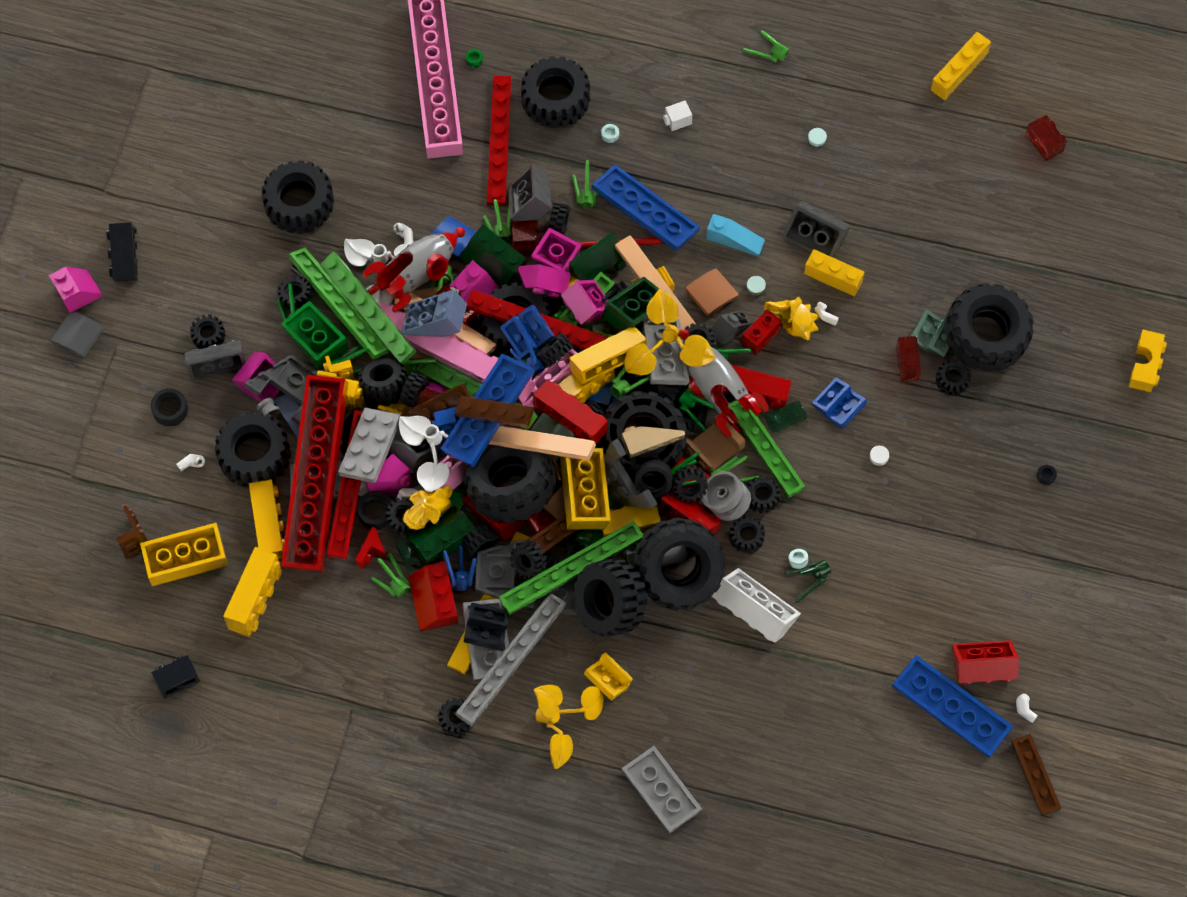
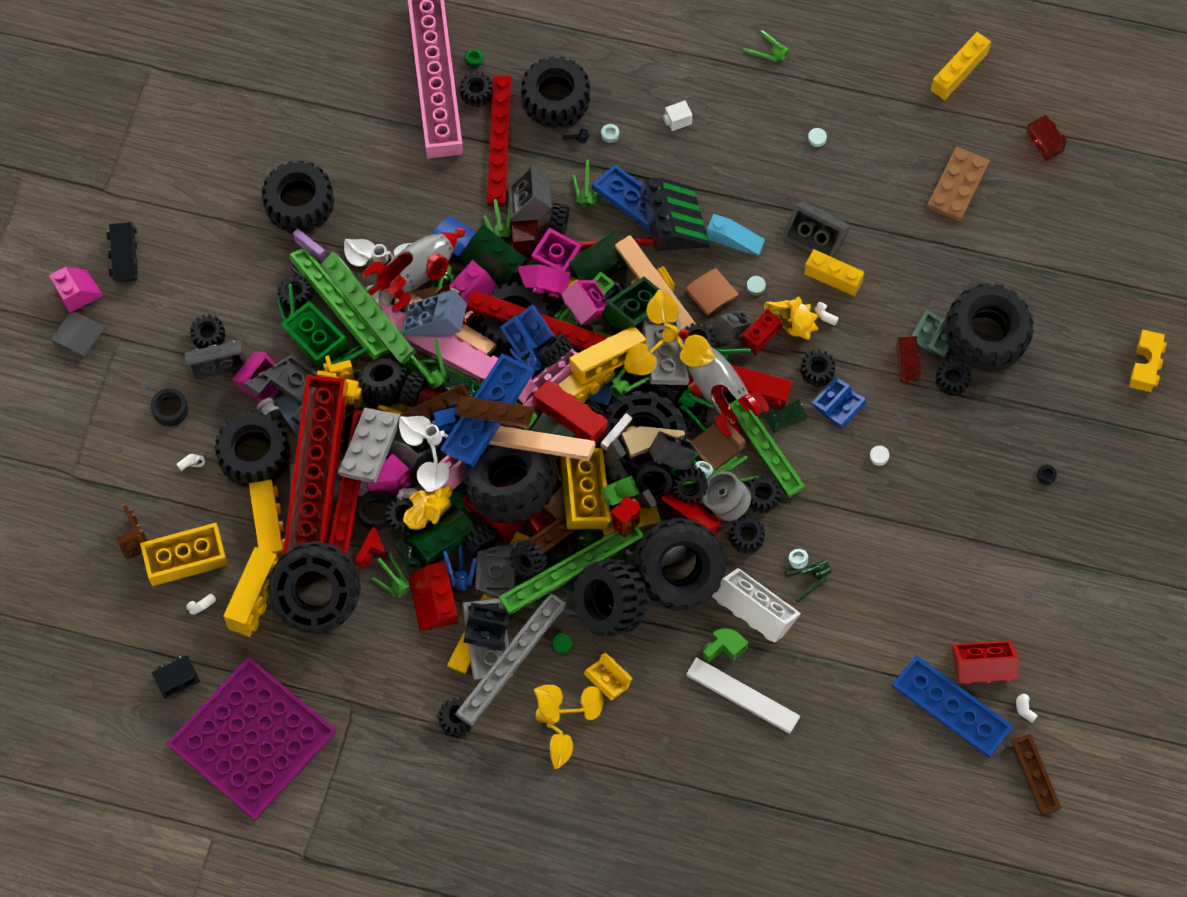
white arm [393,223,413,244] -> none
light grey plate [622,746,702,834] -> none
none -> magenta plate [166,656,337,821]
none -> white arm [186,594,216,615]
none -> black tyre [268,541,361,634]
none -> lavender tile [293,228,326,262]
none -> bright green plant [411,339,448,390]
none -> clear green plate [442,373,477,396]
none -> black tyre [460,71,493,107]
none -> green tile [552,633,572,654]
none -> black hand [563,129,589,143]
none -> white tile [600,413,632,451]
none -> bright green brick [601,475,639,507]
none -> red brick [611,497,641,538]
none -> black slope [640,178,710,251]
none -> black brick [648,431,697,471]
none -> white tile [686,657,800,734]
none -> light aqua tile [695,461,713,479]
none -> bright green brick [703,628,748,663]
none -> black tyre [801,349,836,386]
none -> medium nougat plate [927,146,990,222]

